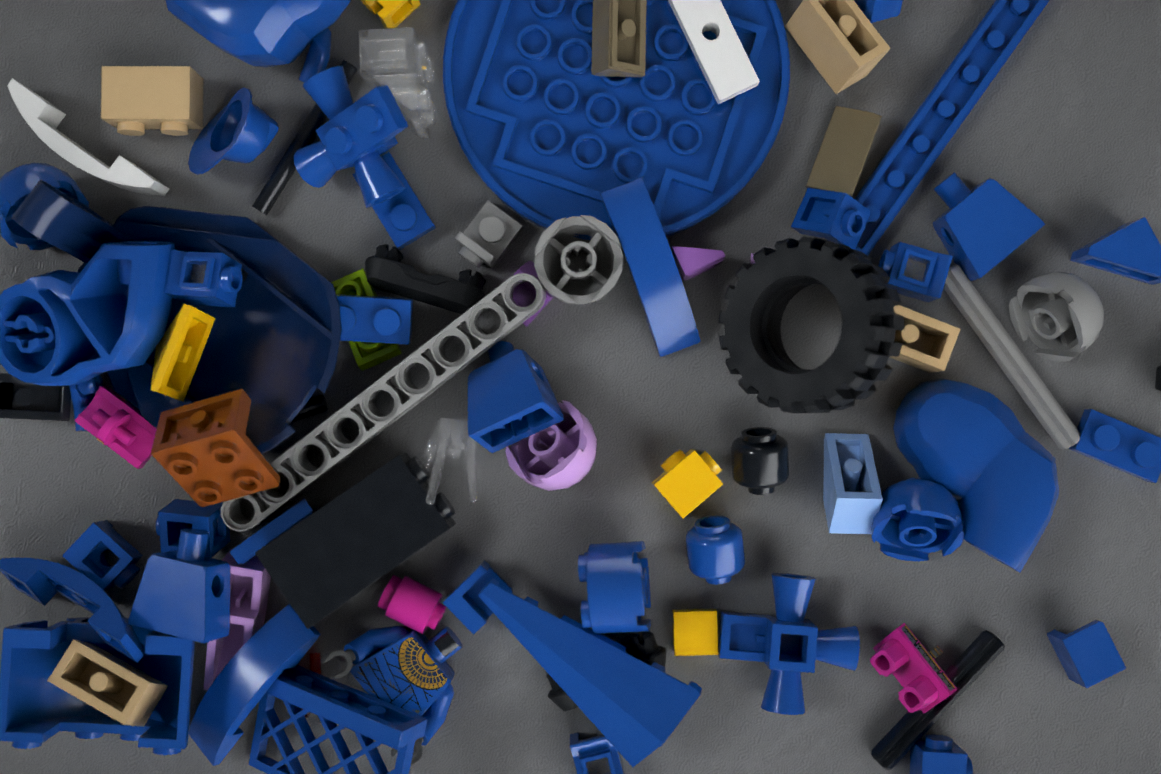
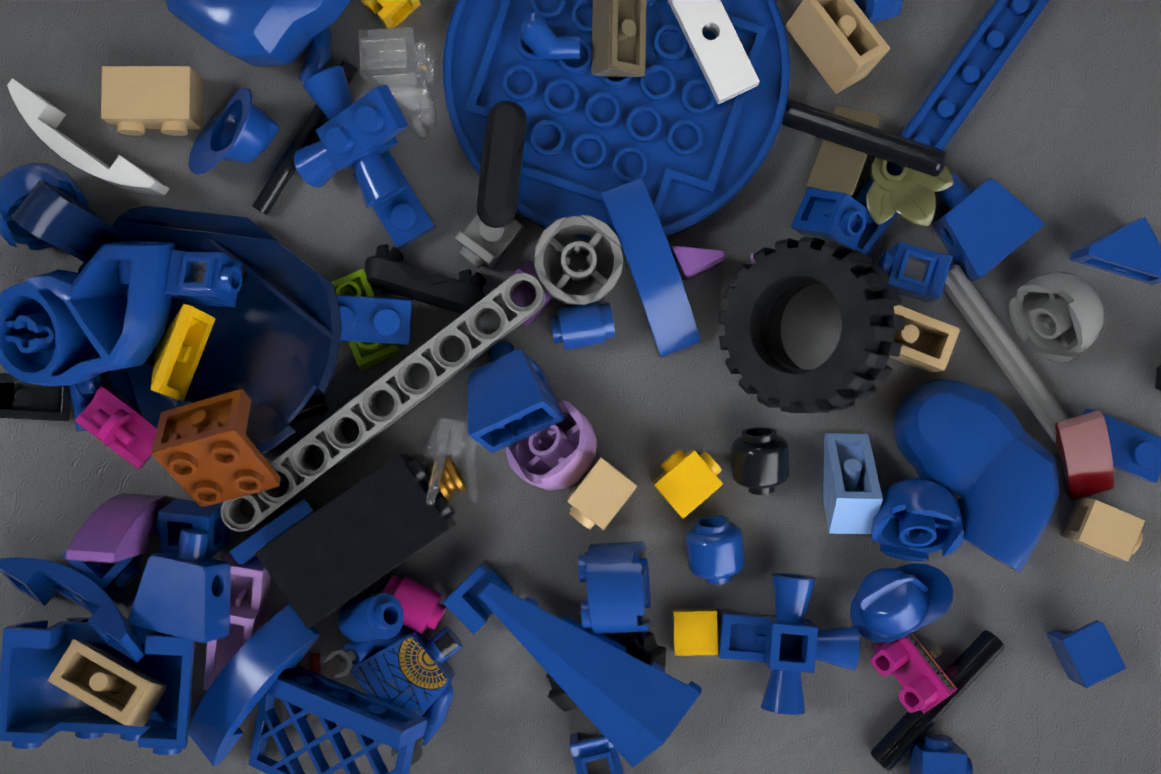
none -> medium lavender slope [66,493,166,563]
none -> blue brick [338,593,404,643]
none -> pearl gold bush [430,457,468,501]
none -> black piece [477,100,527,228]
none -> blue arm [520,12,580,59]
none -> blue brick [550,301,616,351]
none -> tan brick [567,455,637,530]
none -> black axle [782,100,947,176]
none -> blue piece [850,563,954,643]
none -> olive plate [866,157,954,227]
none -> slope [1055,410,1114,501]
none -> tan brick [1061,498,1145,562]

